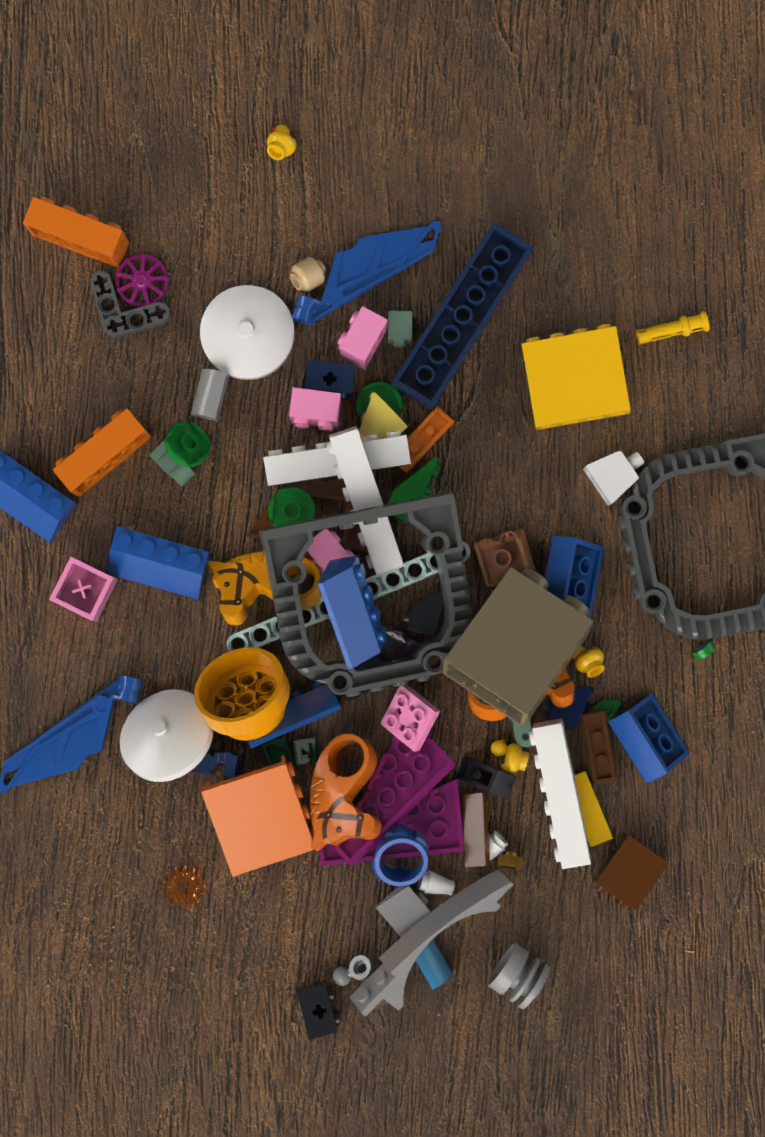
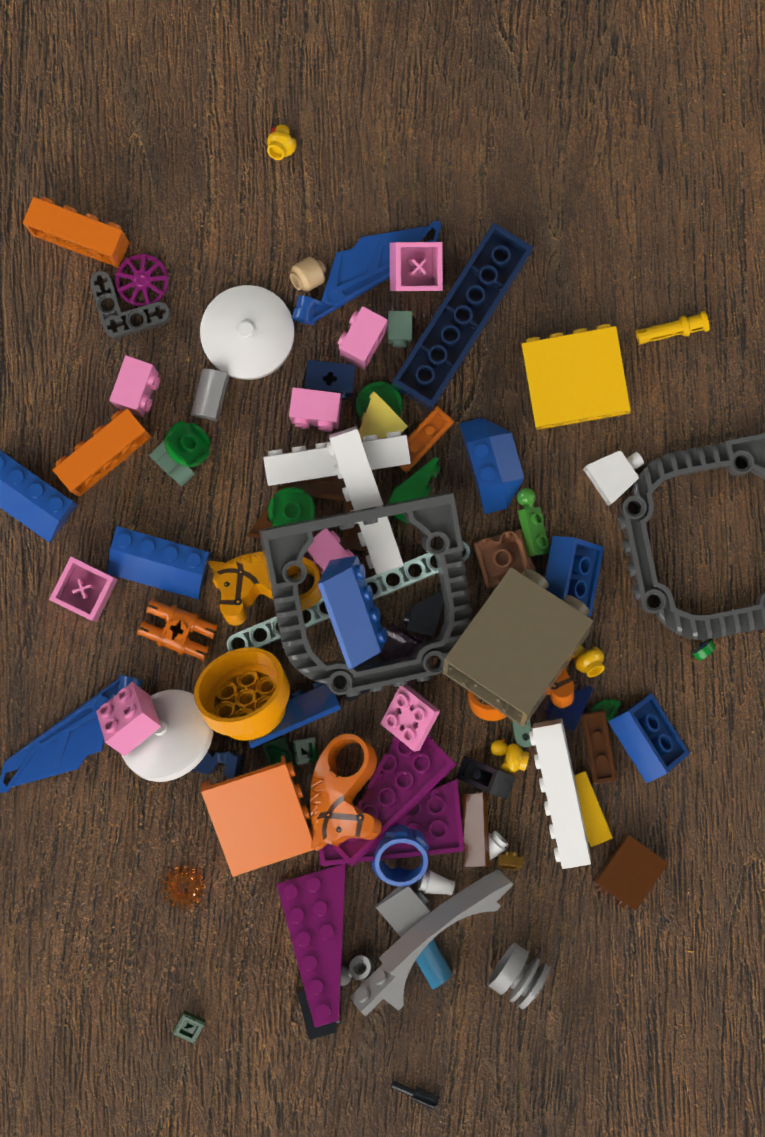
none -> bright pink brick [96,682,161,756]
none -> bright pink brick [109,355,161,417]
none -> orange pin [137,598,219,661]
none -> tile [172,1010,206,1044]
none -> magenta wing [276,864,346,1028]
none -> bright pink brick [390,242,443,291]
none -> black axle [391,1081,440,1110]
none -> blue wedge [459,418,524,515]
none -> bright green plate [517,488,550,557]

